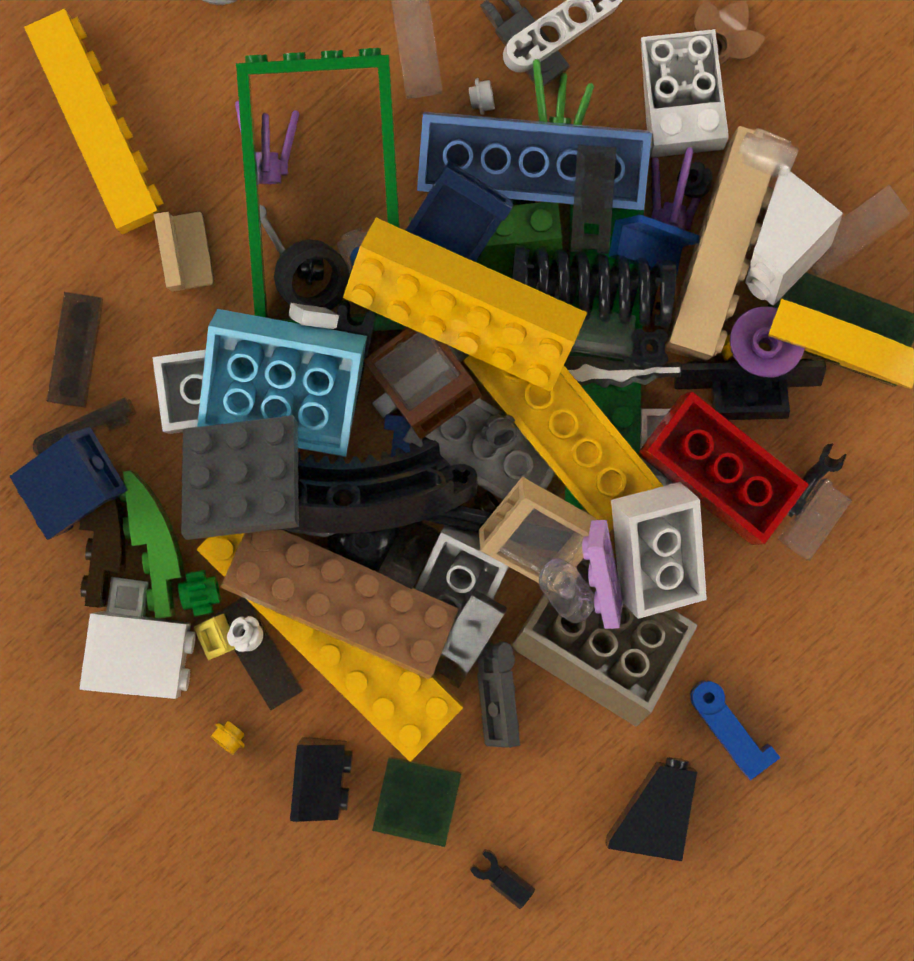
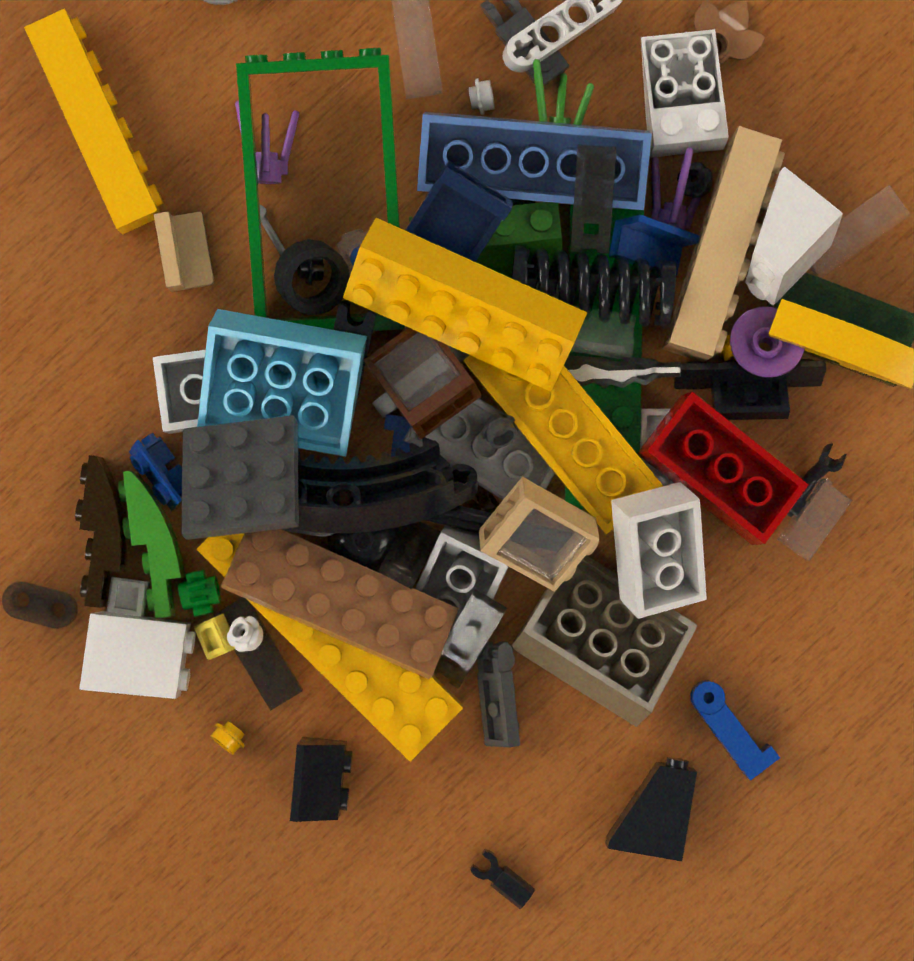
dark blue panel [10,426,128,540] -> none
clear smoke plate [32,397,136,455] -> none
clear smoke plate [47,292,103,408] -> none
white tile [288,303,339,329] -> none
clear green plate [372,756,461,847] -> none
clear plate [539,559,594,623] -> none
lavender plate [582,520,623,629] -> none
black plate [630,329,668,367] -> none
clear brick [738,127,799,177] -> none
none -> clear smoke plate [2,581,78,629]
none -> blue hinge [129,433,182,511]

